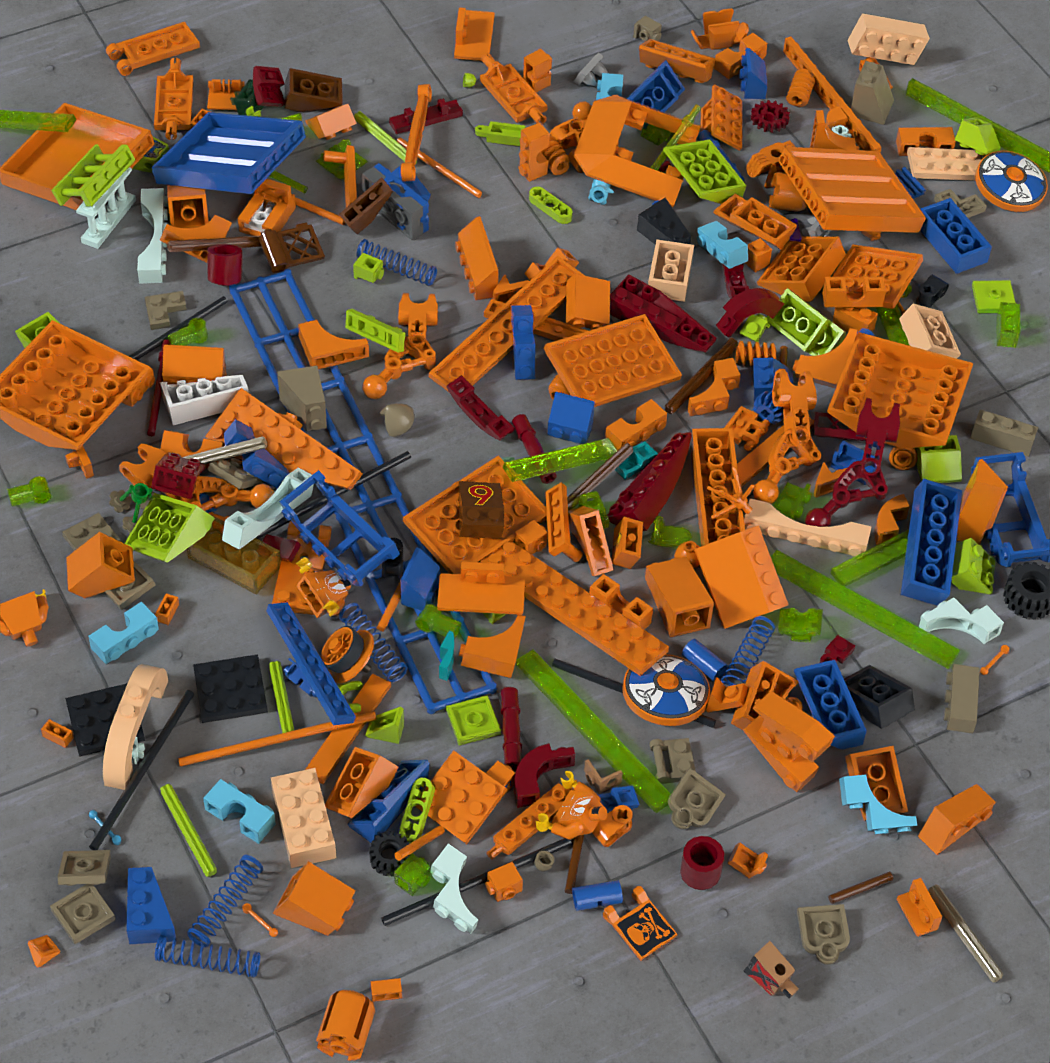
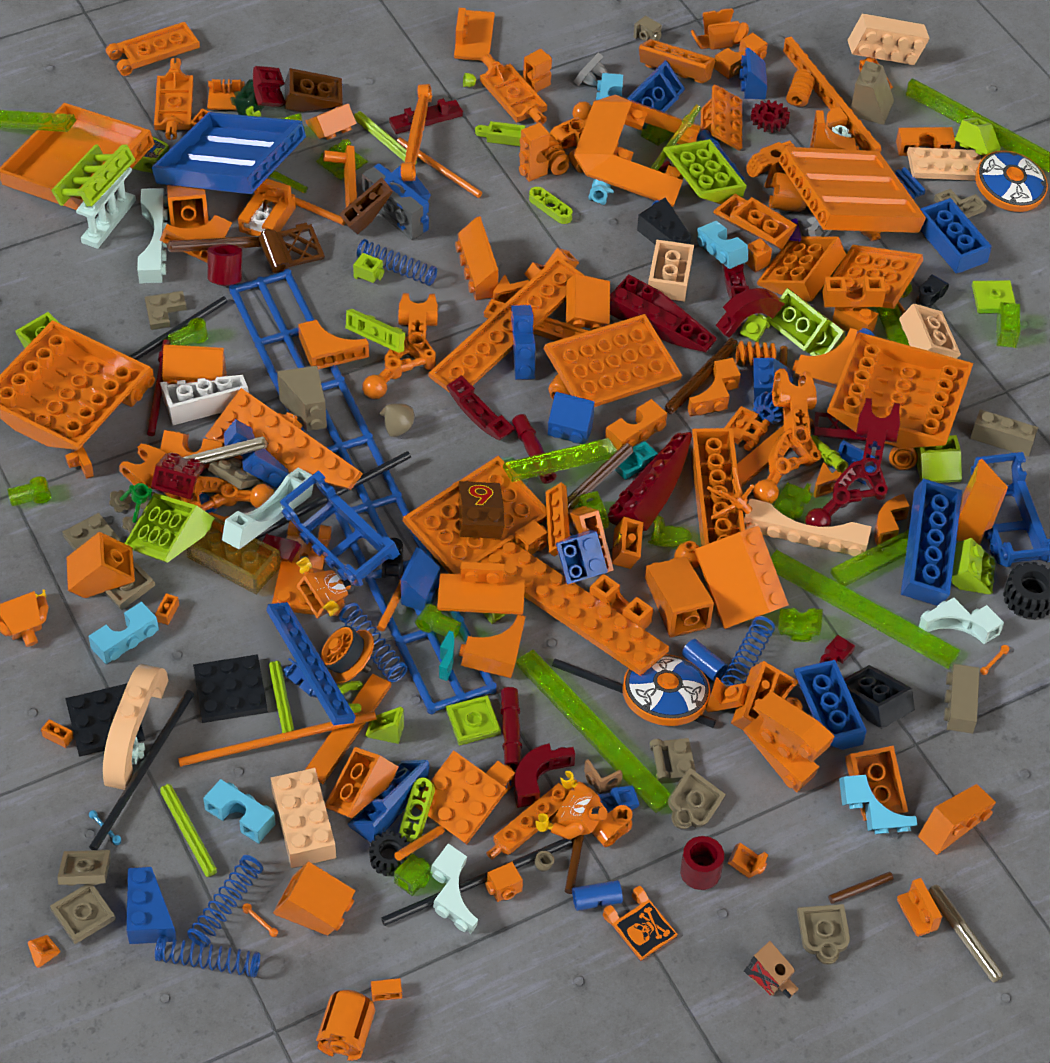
none -> slope [556,530,608,584]
none -> lime pin [811,435,848,473]

